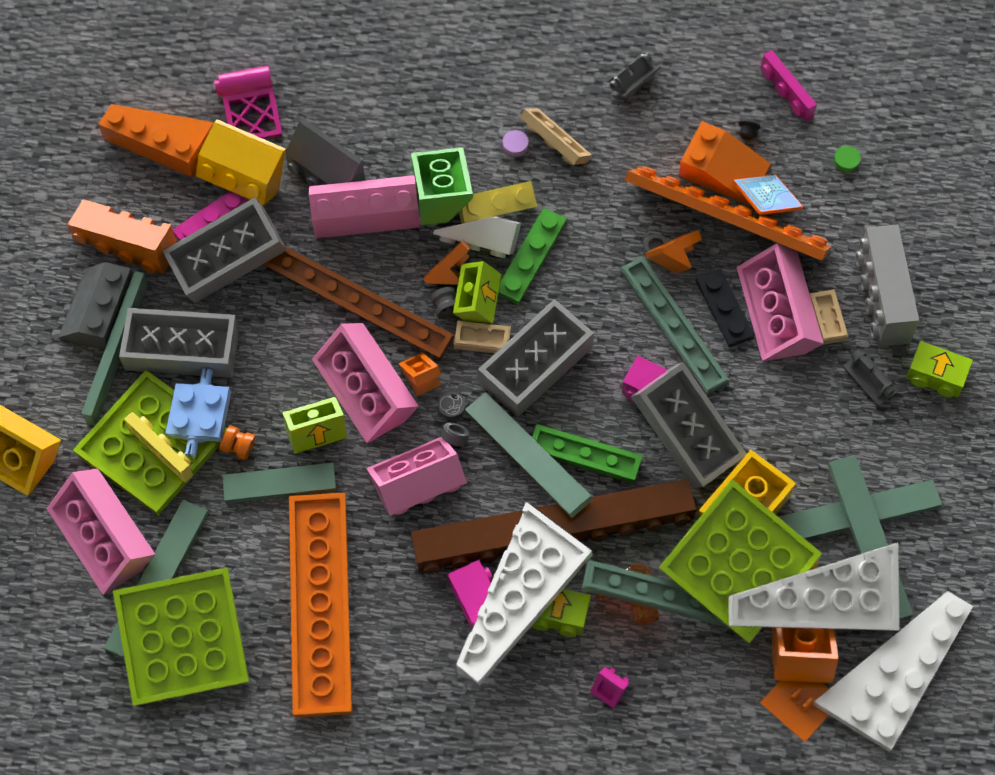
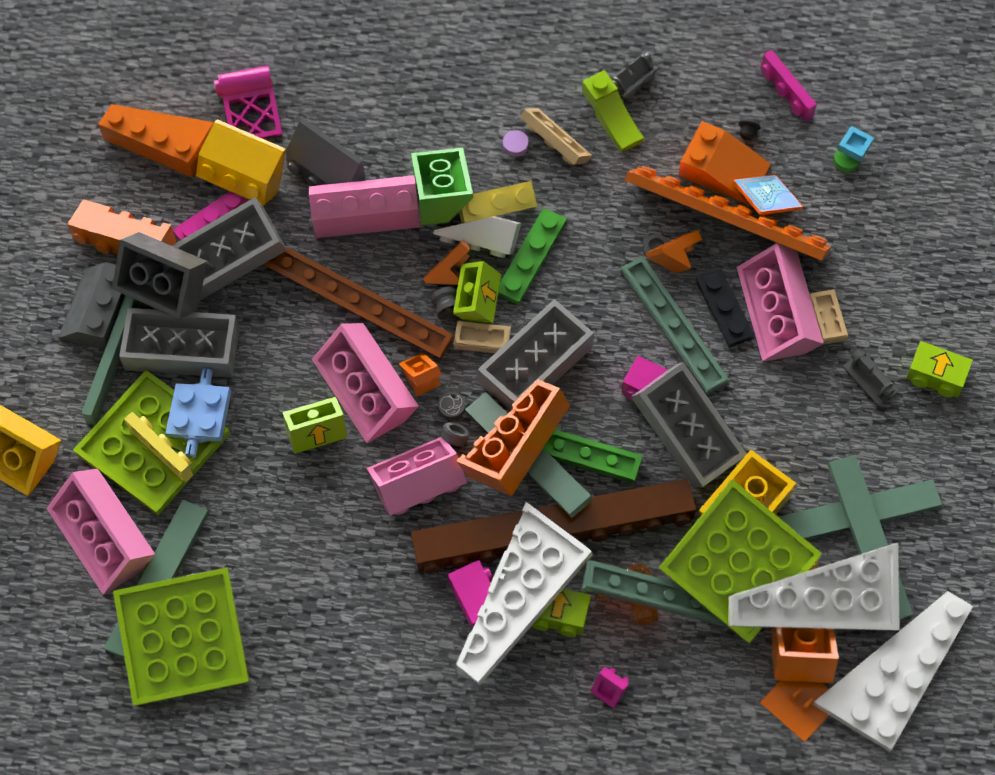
orange wheel [219,425,256,461] -> none
sand green tile [223,462,337,504] -> none
orange plate [289,493,352,718] -> none
light grey brick [855,225,919,347] -> none
none -> dark grey brick [112,232,207,319]
none -> orange wedge [456,379,570,496]
none -> lime slope [582,70,644,153]
none -> medium azure plate [838,126,874,162]

